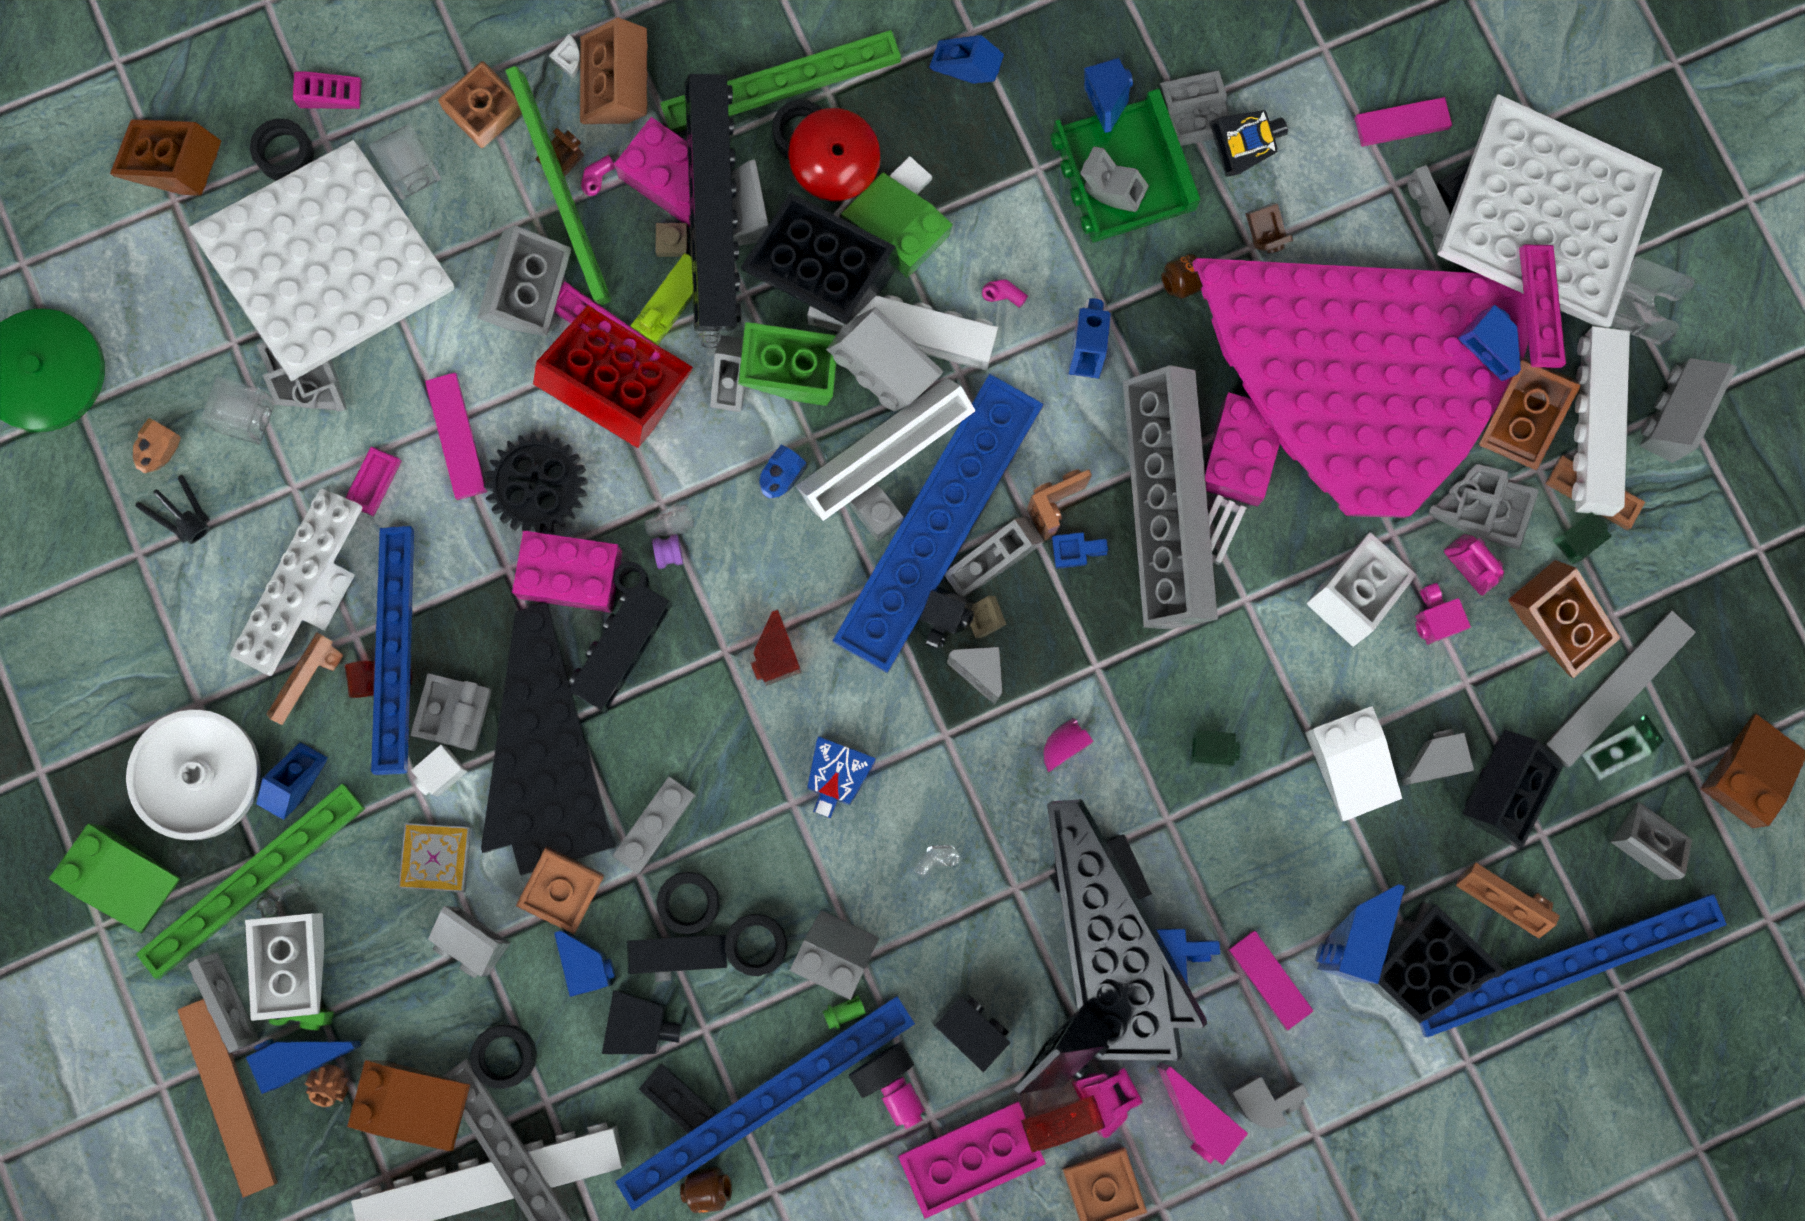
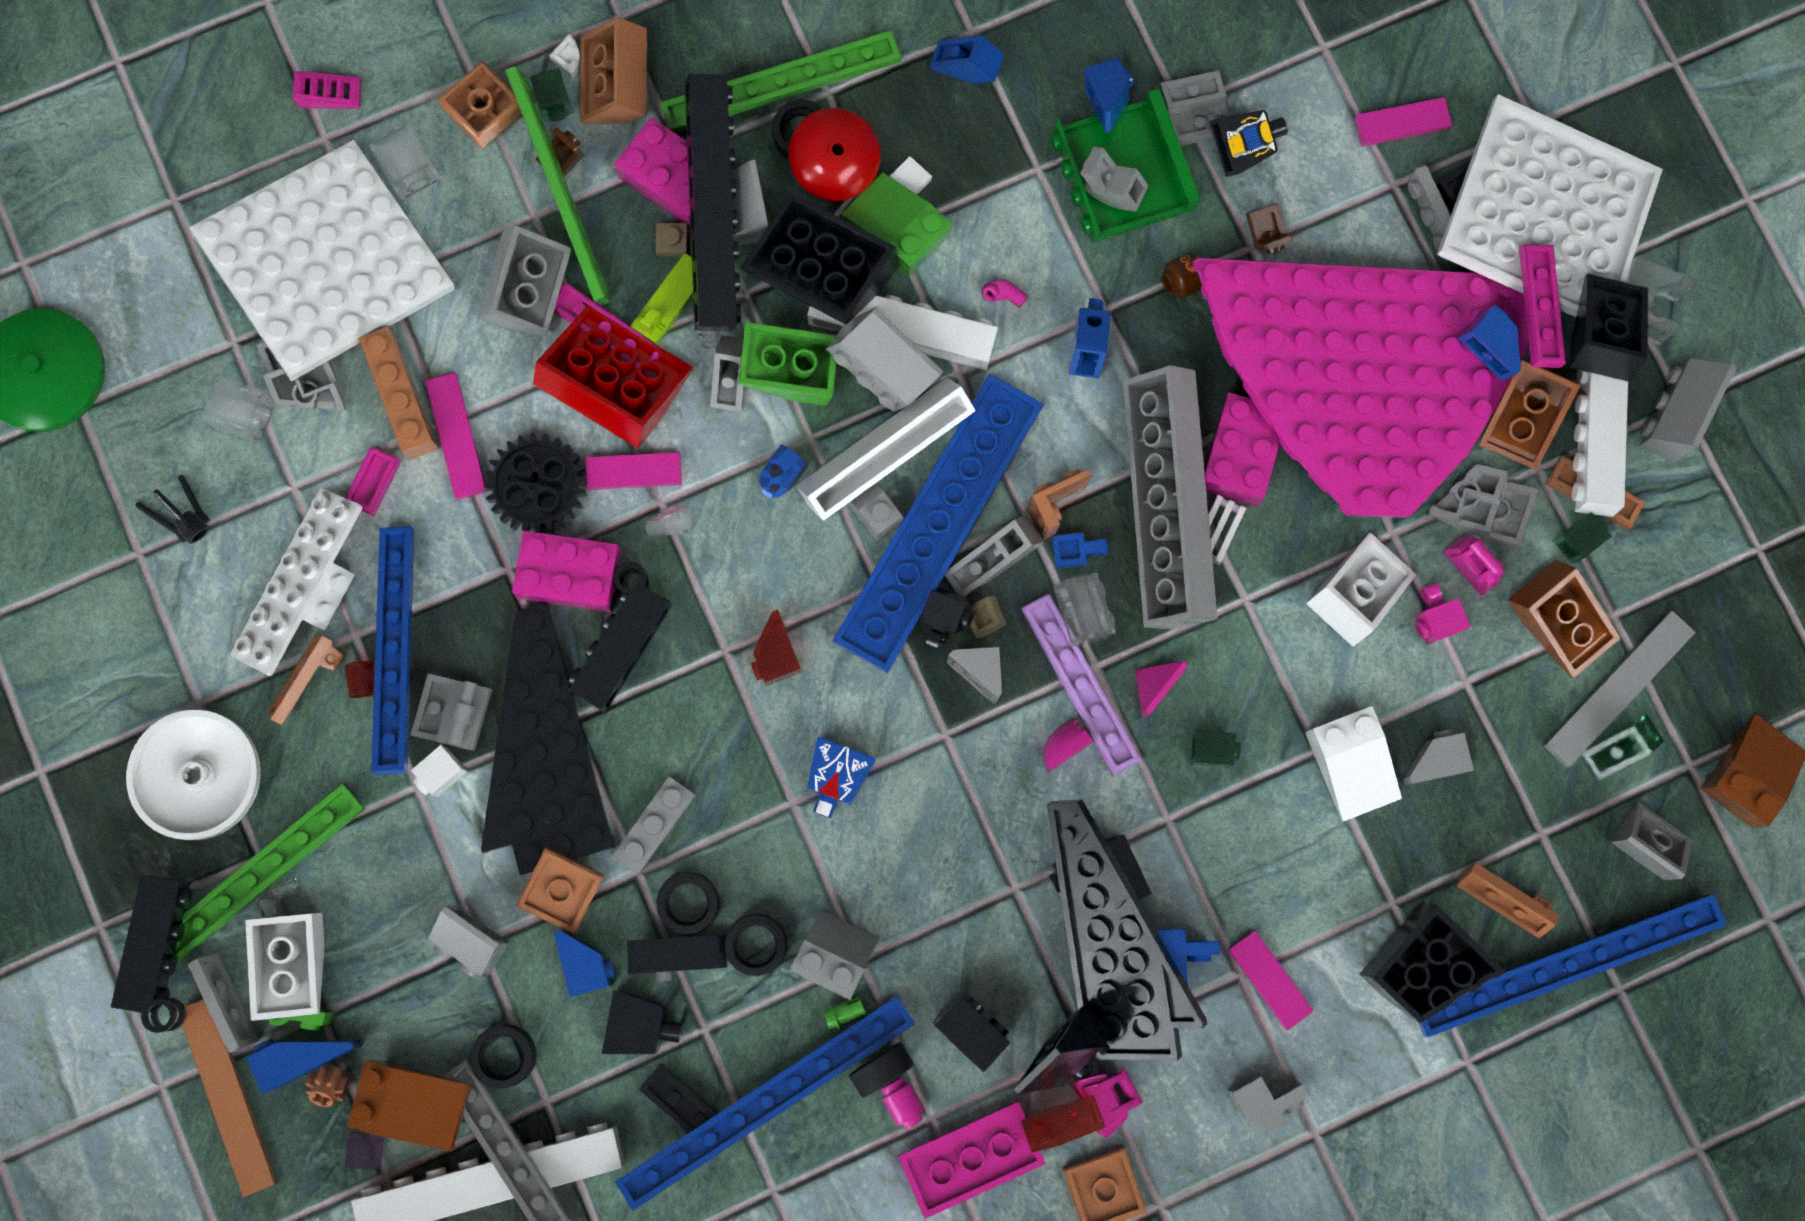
bright green slope [49,823,181,933] -> none
dark orange slope [110,119,222,196] -> none
nougat rock [132,418,181,474] -> none
black tyre [250,118,314,181] -> none
blue slope [256,742,328,820] -> none
tile [398,823,471,892] -> none
dark pink arm [581,155,615,196] -> none
medium lavender wheel [652,534,684,569] -> none
reddish brown head [680,1167,732,1213] -> none
clear arm [912,845,960,879] -> none
dark pink slope [1157,1062,1248,1165] -> none
blue wedge [1315,884,1405,984] -> none
black slope [1462,730,1563,850] -> none
none -> black hinge [111,874,192,1033]
none -> clear purple plate [344,1132,384,1170]
none -> nougat brick [359,326,439,460]
none -> clear green brick [530,68,574,122]
none -> dark pink tile [586,452,682,490]
none -> lavender tile [1021,594,1141,776]
none -> clear brick [1053,573,1116,647]
none -> dark pink slope [1135,661,1189,718]
none -> black slope [1570,273,1648,382]

